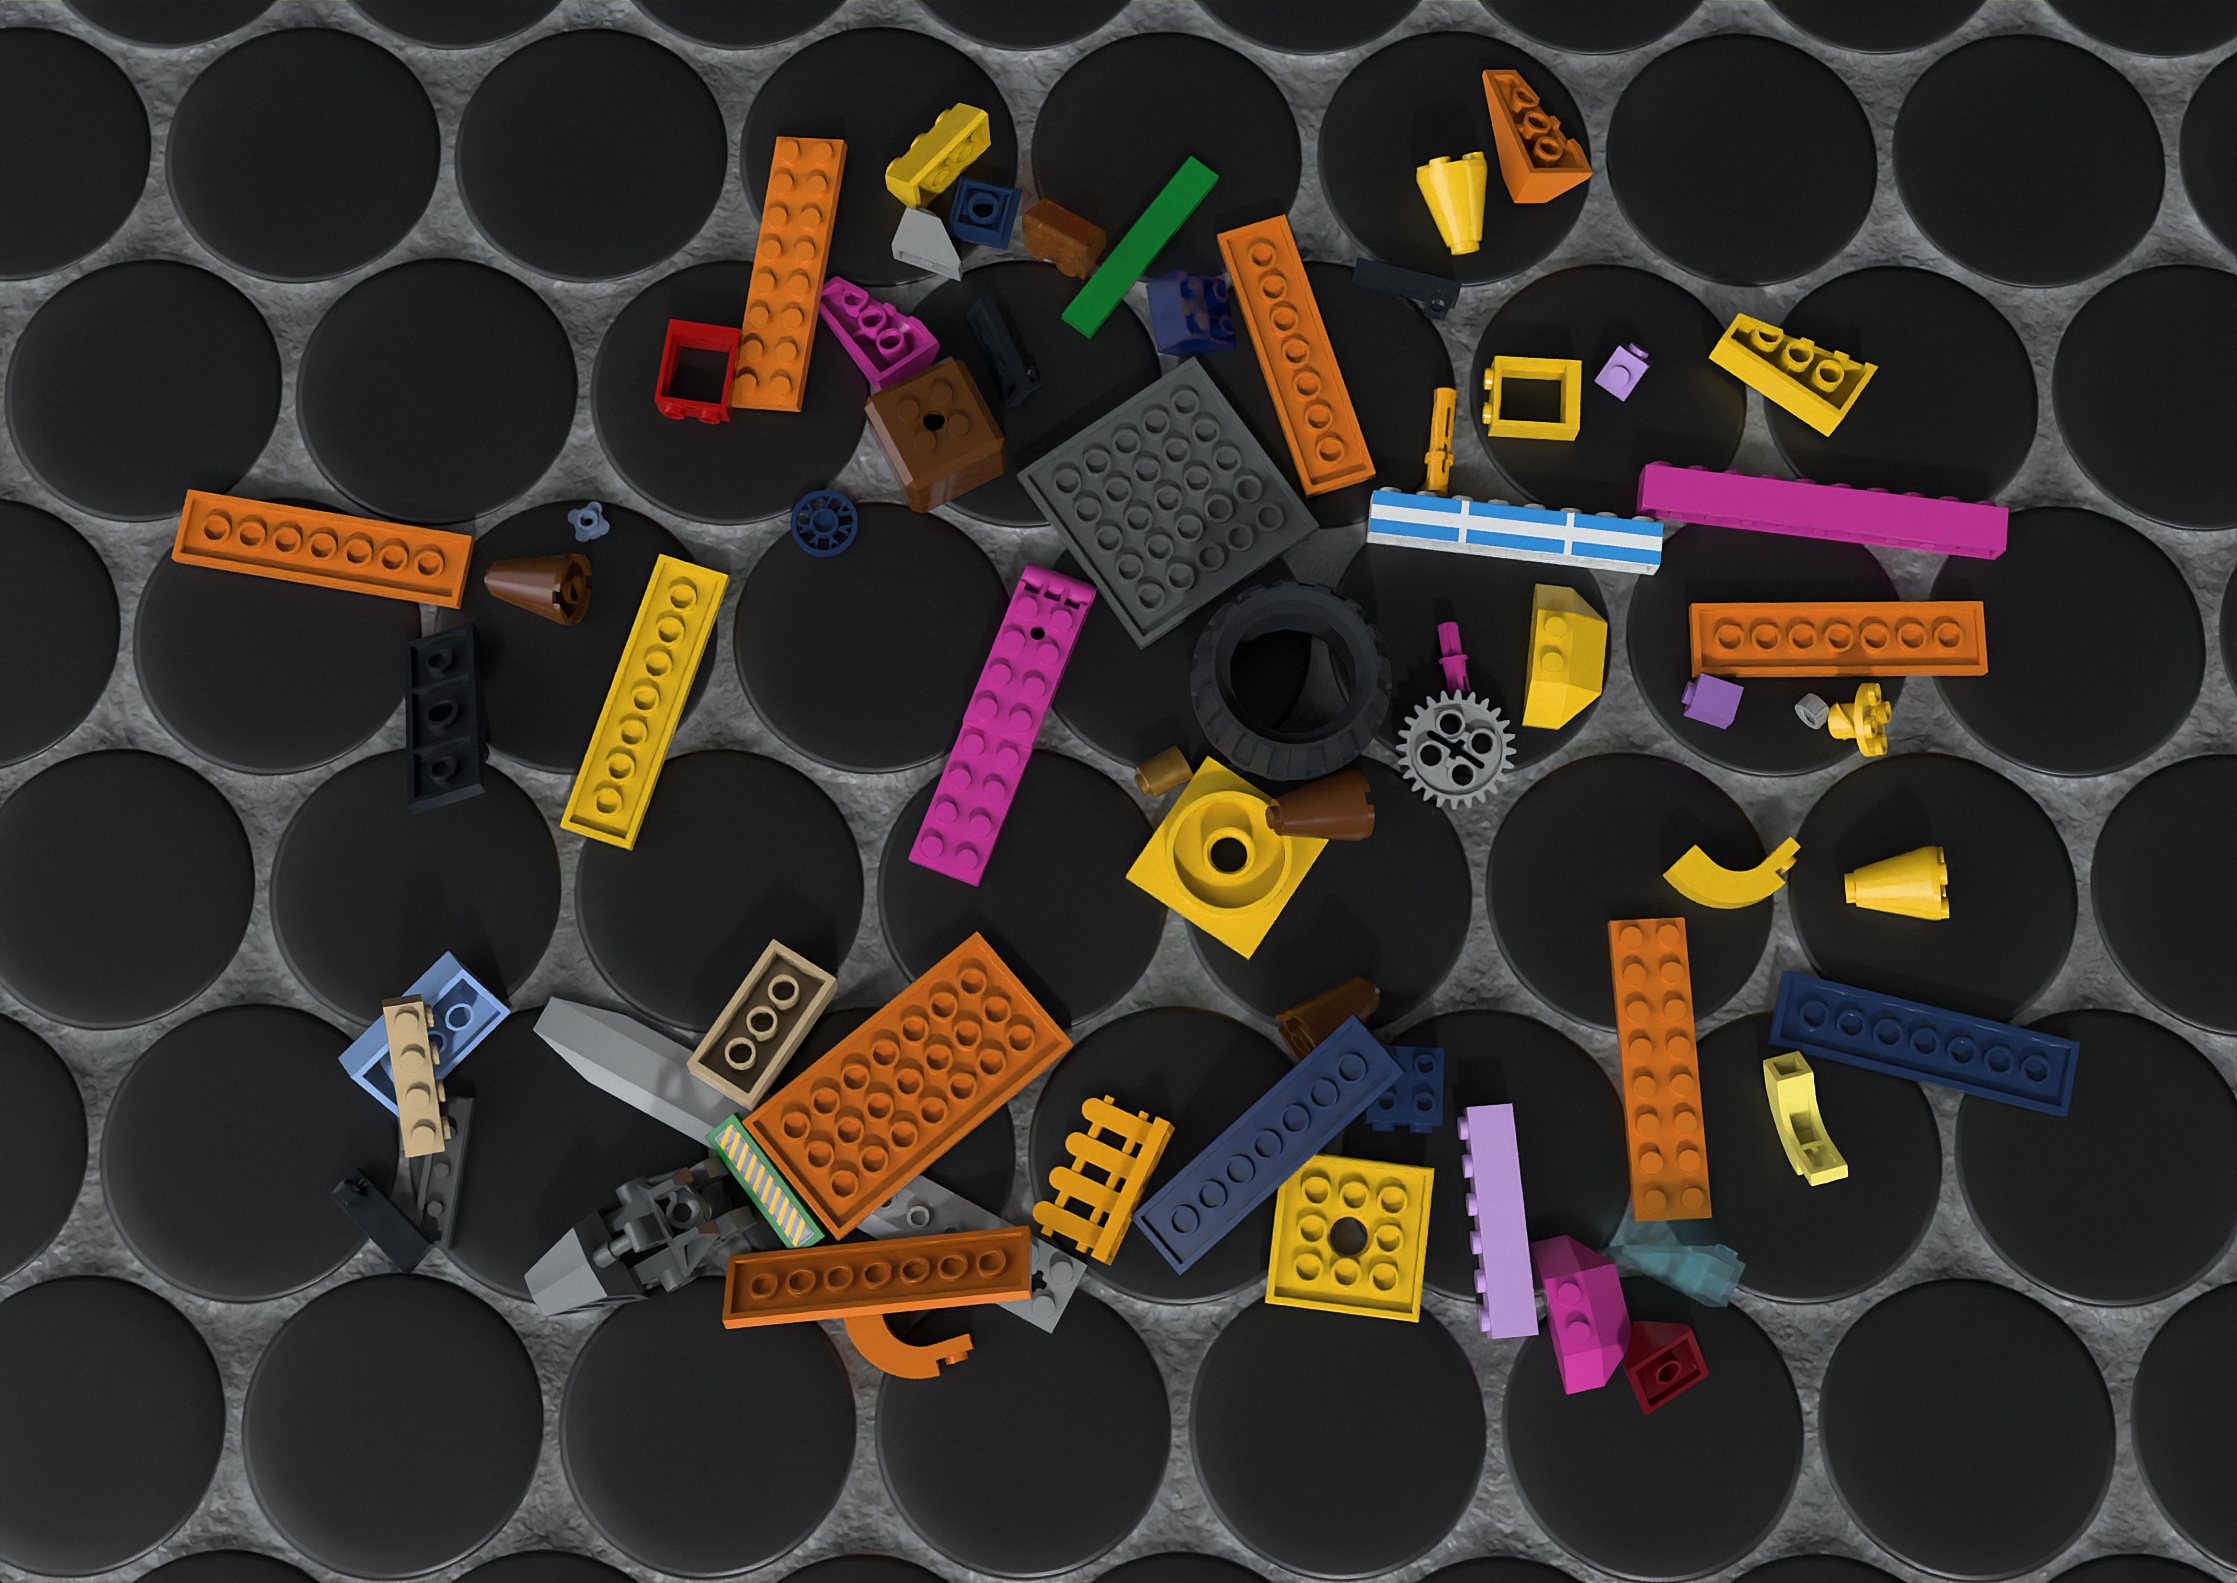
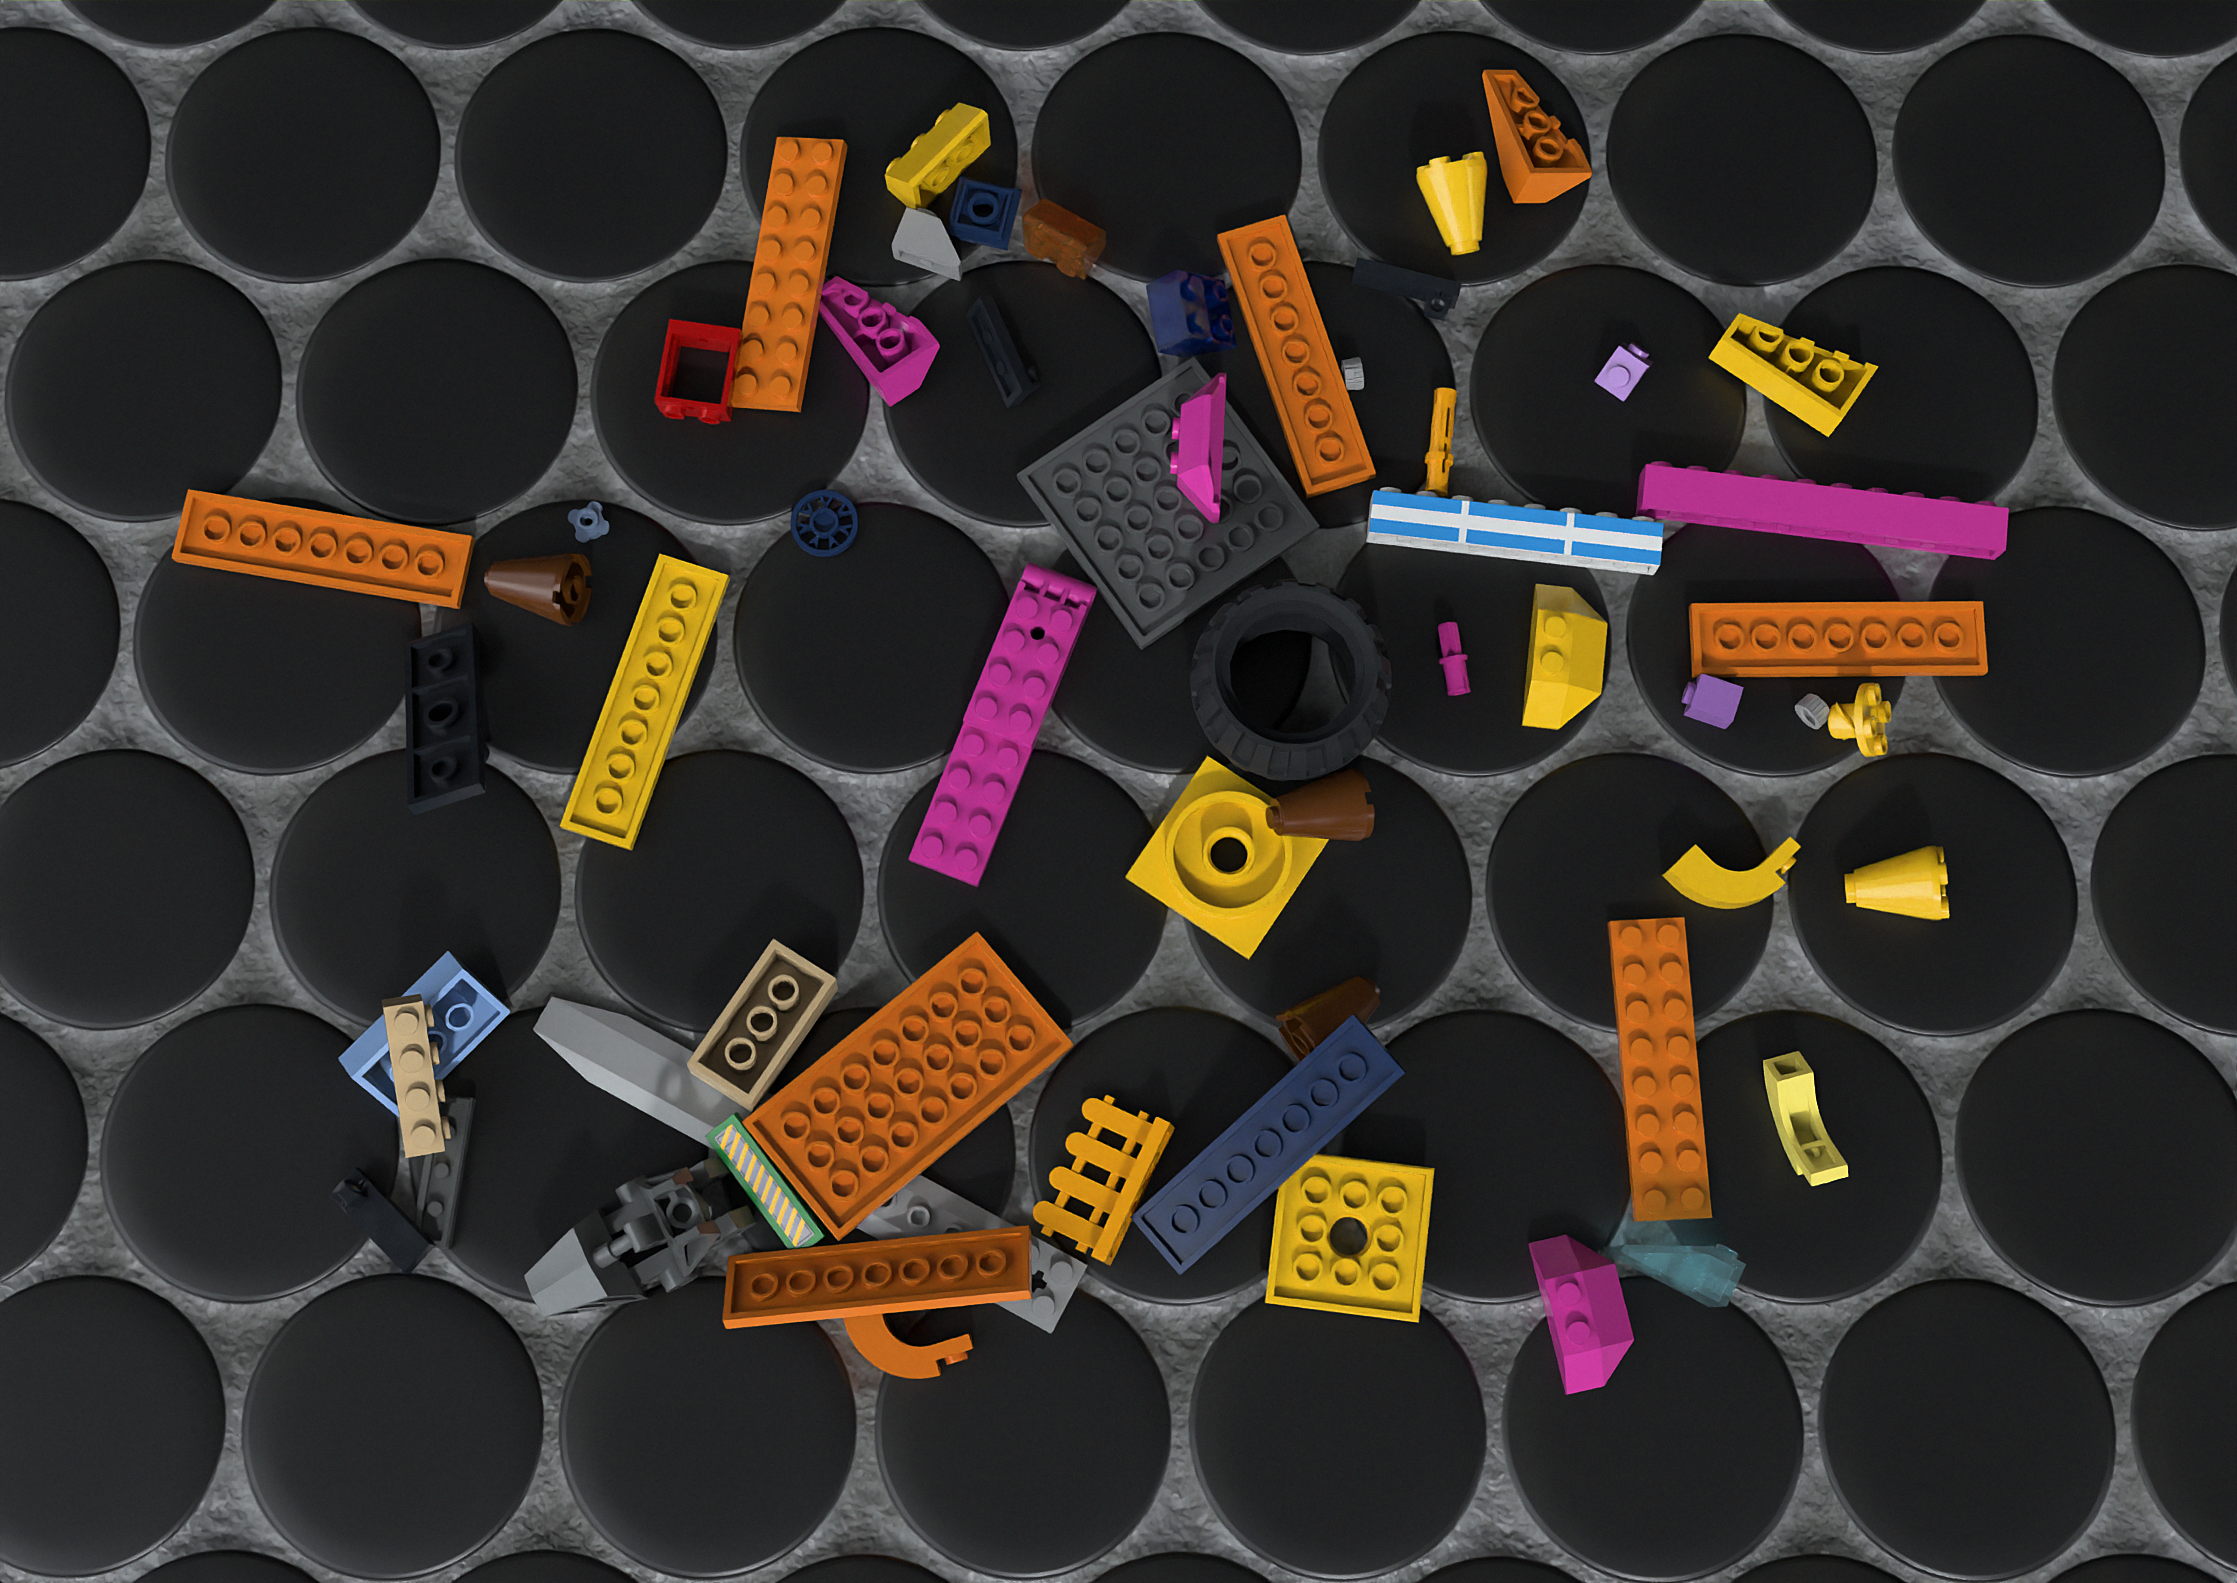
reddish brown plate [864,356,1007,514] -> none
green tile [1062,156,1219,339] -> none
pearl gold brick [1134,745,1193,799] -> none
dark blue brick [1363,1045,1444,1133] -> none
light grey gear [1395,690,1516,809] -> none
lavender brick [1457,1103,1539,1339] -> none
yellow window [1482,356,1582,441] -> none
dark red slope [1623,1321,1709,1415] -> none
dark blue plate [1767,970,2080,1117] -> none
none -> dark pink wedge [1170,373,1227,523]
none -> light grey axle [1341,357,1364,390]

